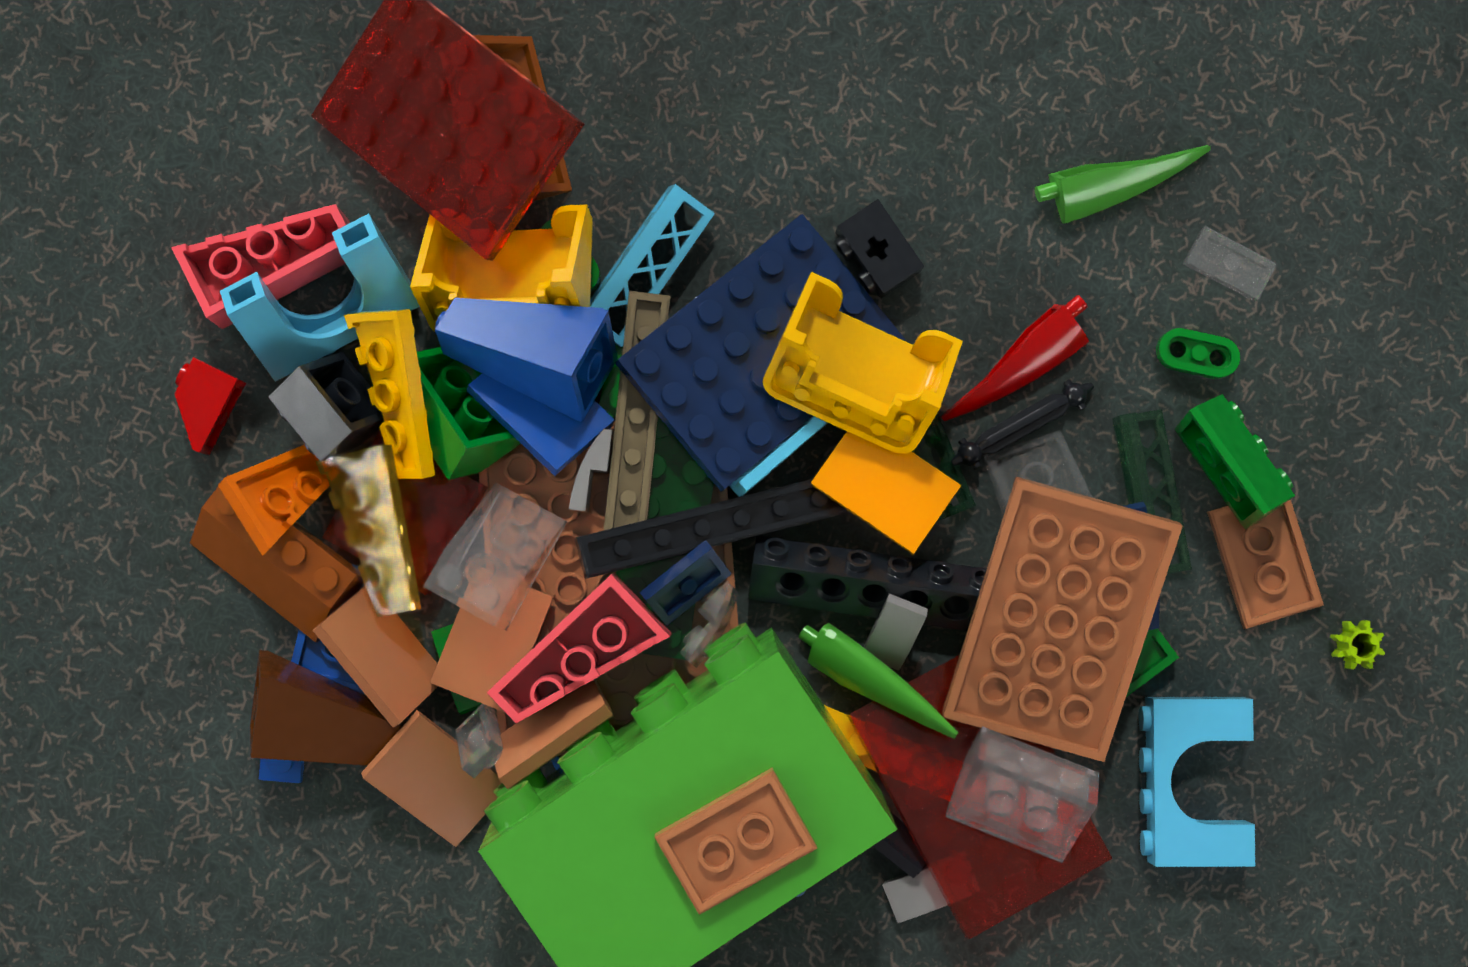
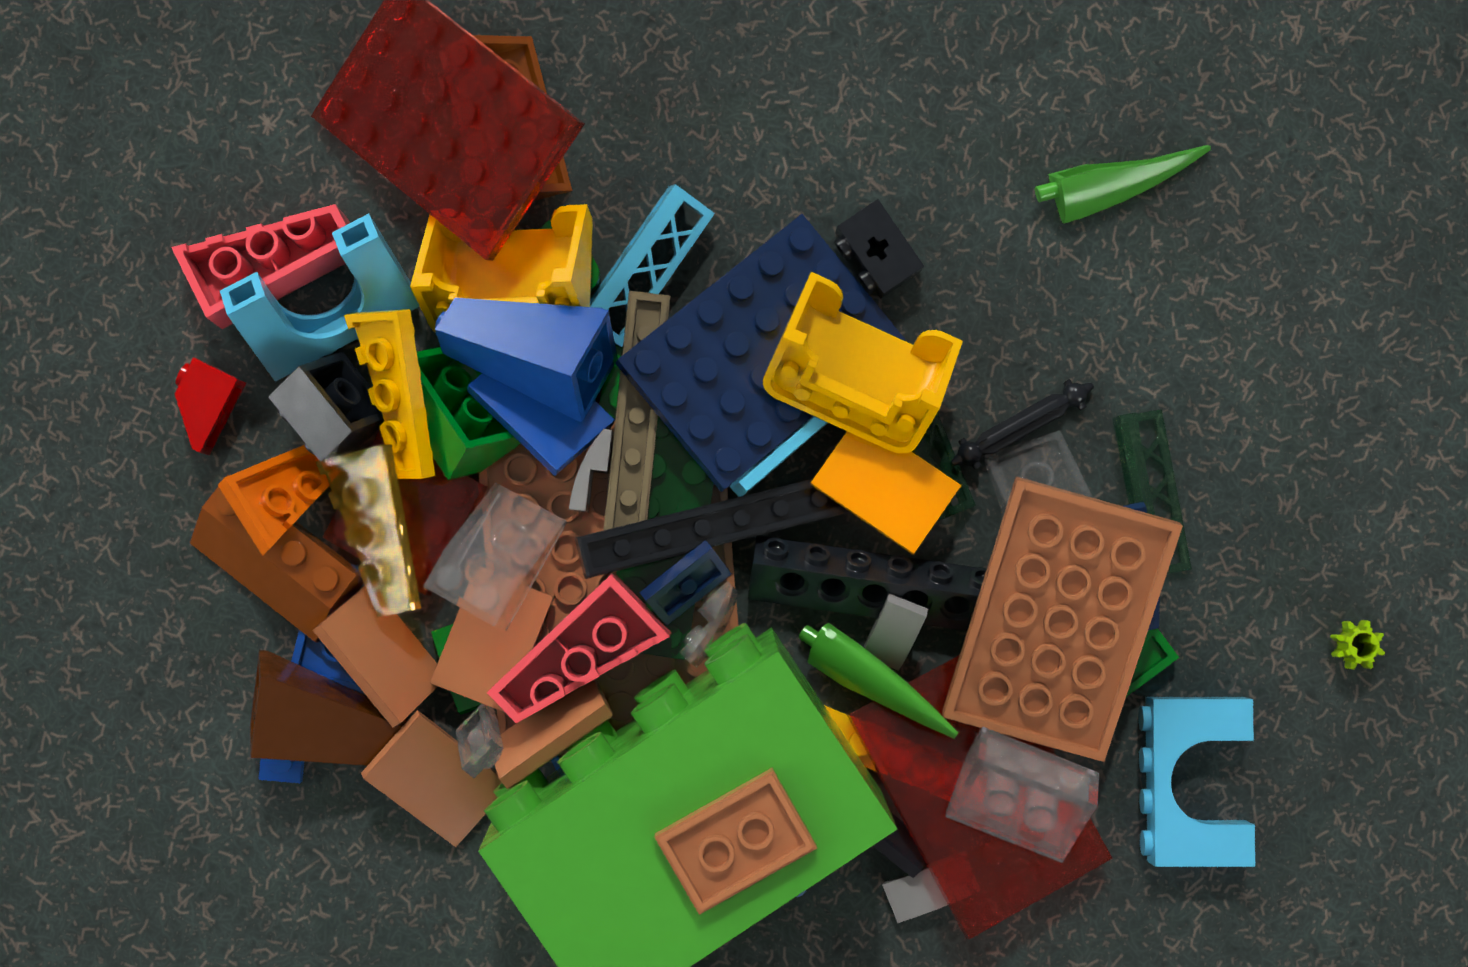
red piece [940,295,1089,421] -> none
green plate [1156,328,1240,379] -> none
green slope [1175,394,1295,530] -> none
clear plate [1183,226,1277,302] -> none
nougat tile [1207,500,1324,629] -> none

